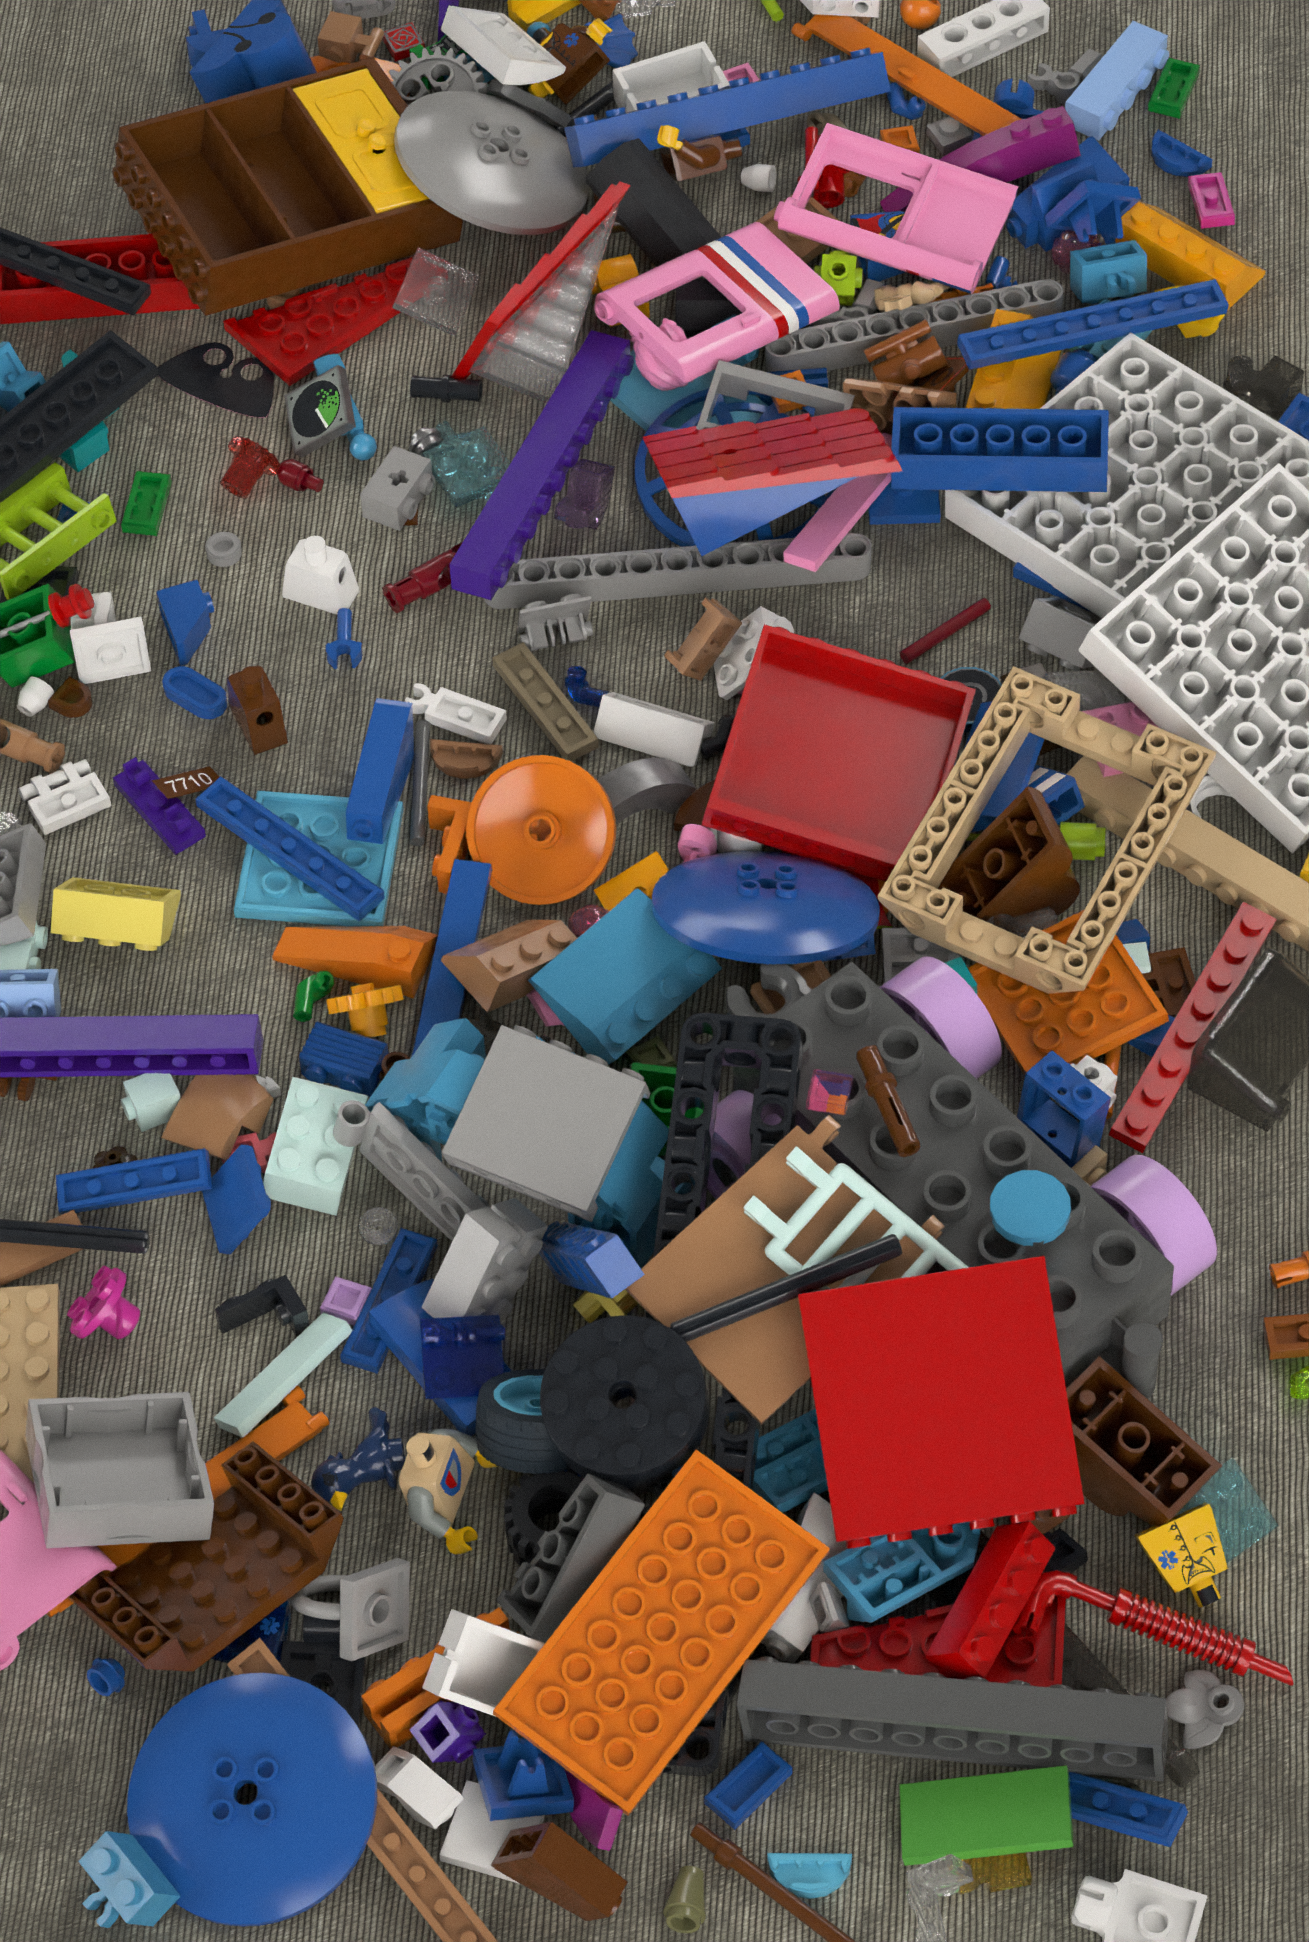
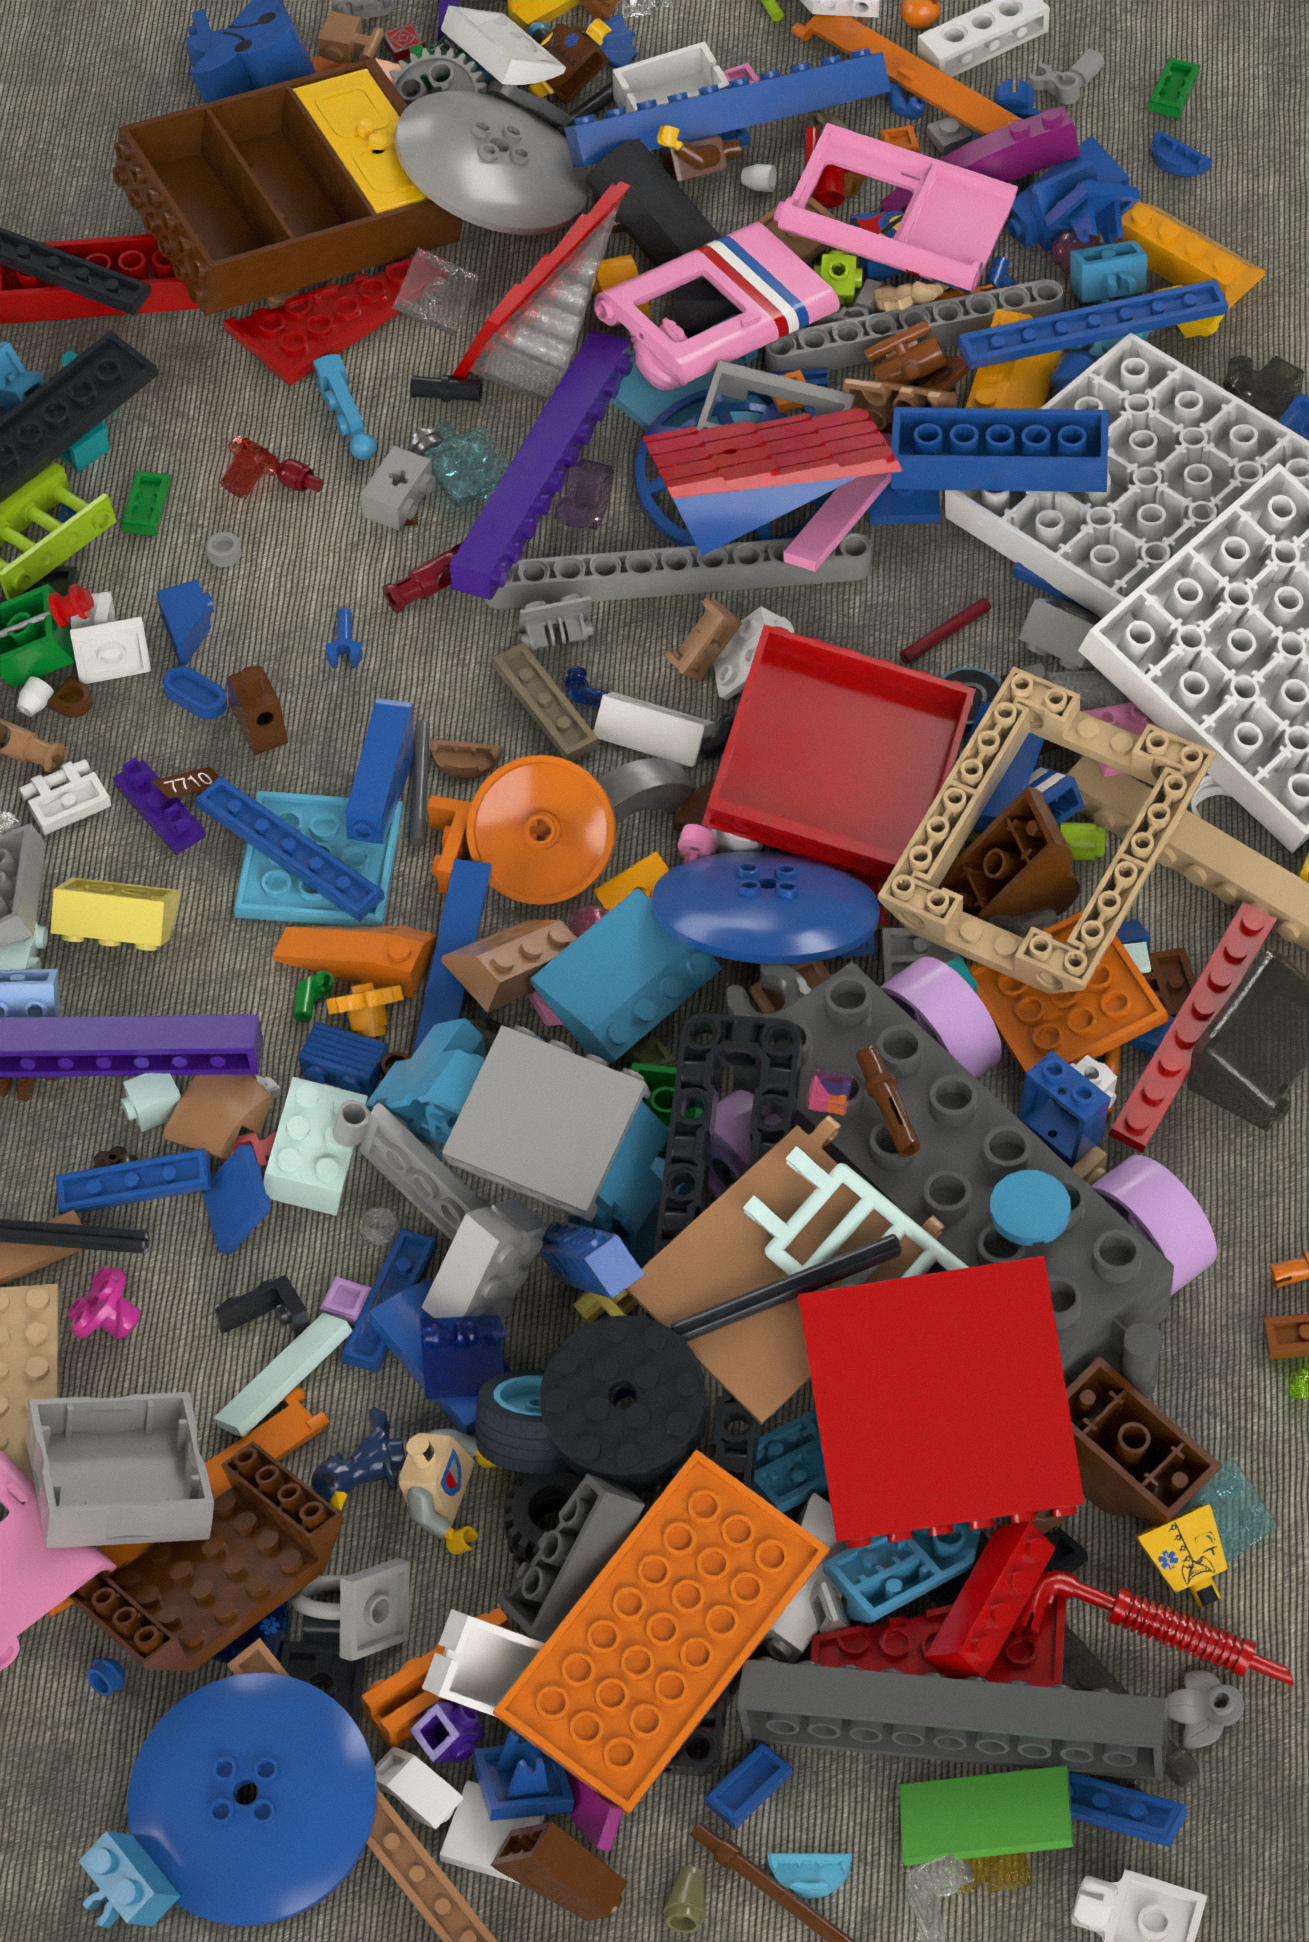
black piece [157,342,274,418] -> none
white torso [282,536,359,614] -> none
tile [284,365,356,458] -> none
white plate [405,683,507,744] -> none
light blue brick [1065,21,1169,141] -> none
dark pink plate [1188,172,1235,229] -> none

